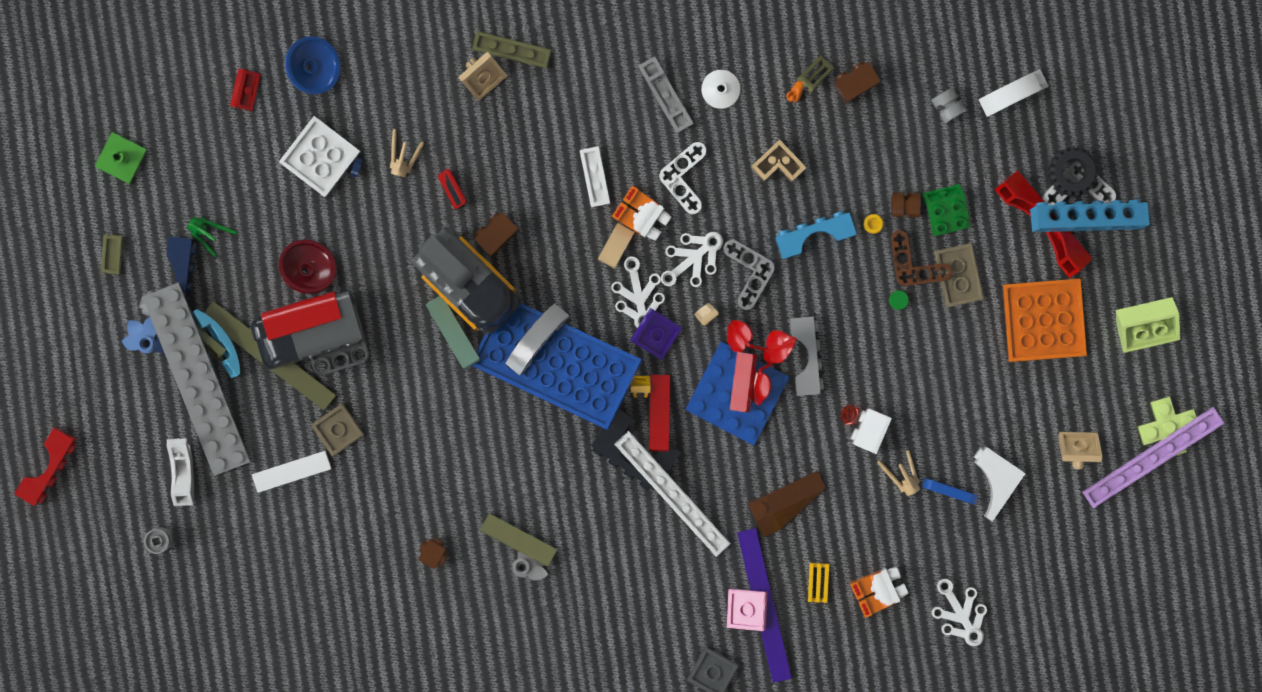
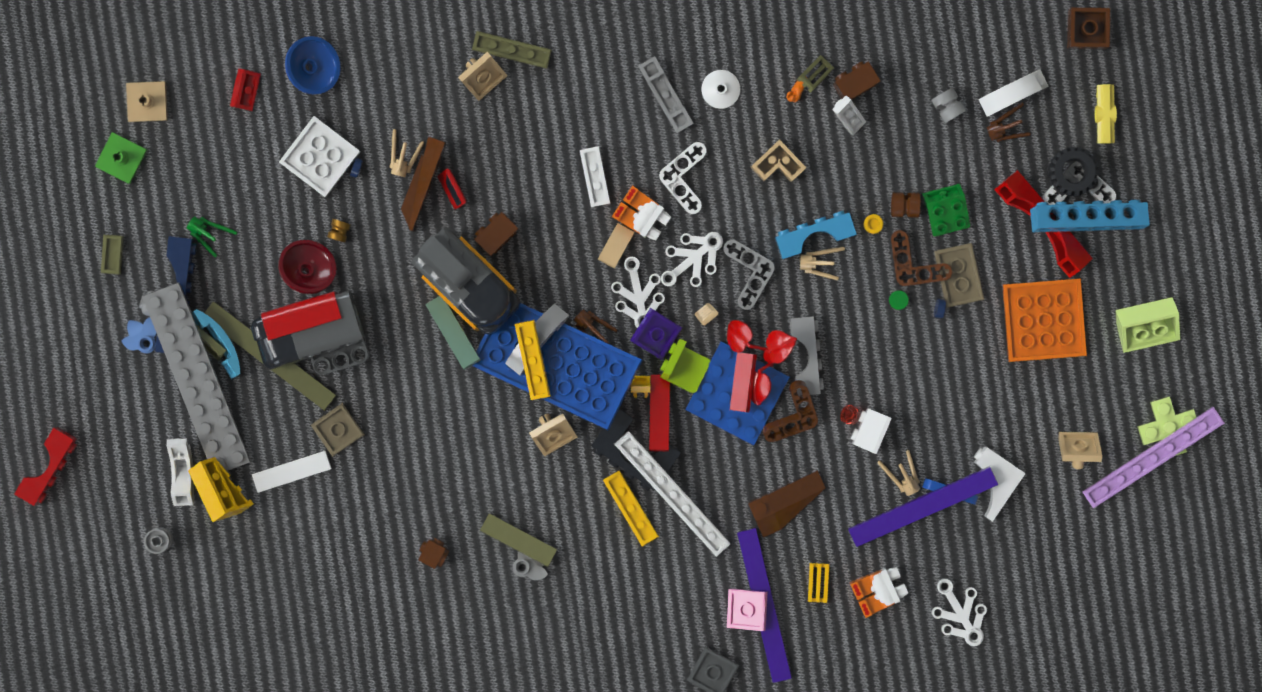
none -> tan tile [126,81,168,122]
none -> yellow wedge [188,457,254,522]
none -> pearl gold wheel [327,219,351,243]
none -> reddish brown wedge [401,137,446,231]
none -> yellow tile [515,320,551,400]
none -> tan tile [529,413,578,456]
none -> reddish brown plant [573,309,618,344]
none -> yellow tile [603,470,659,546]
none -> lime bracket [660,339,710,393]
none -> reddish brown beam [763,380,818,442]
none -> tan plant [800,247,845,280]
none -> white plate [832,96,866,135]
none -> dark purple tile [848,466,998,547]
none -> dark blue tile [934,299,946,319]
none -> reddish brown plant [986,103,1030,142]
none -> reddish brown brick [1067,7,1110,49]
none -> light yellow piece [1095,84,1117,144]

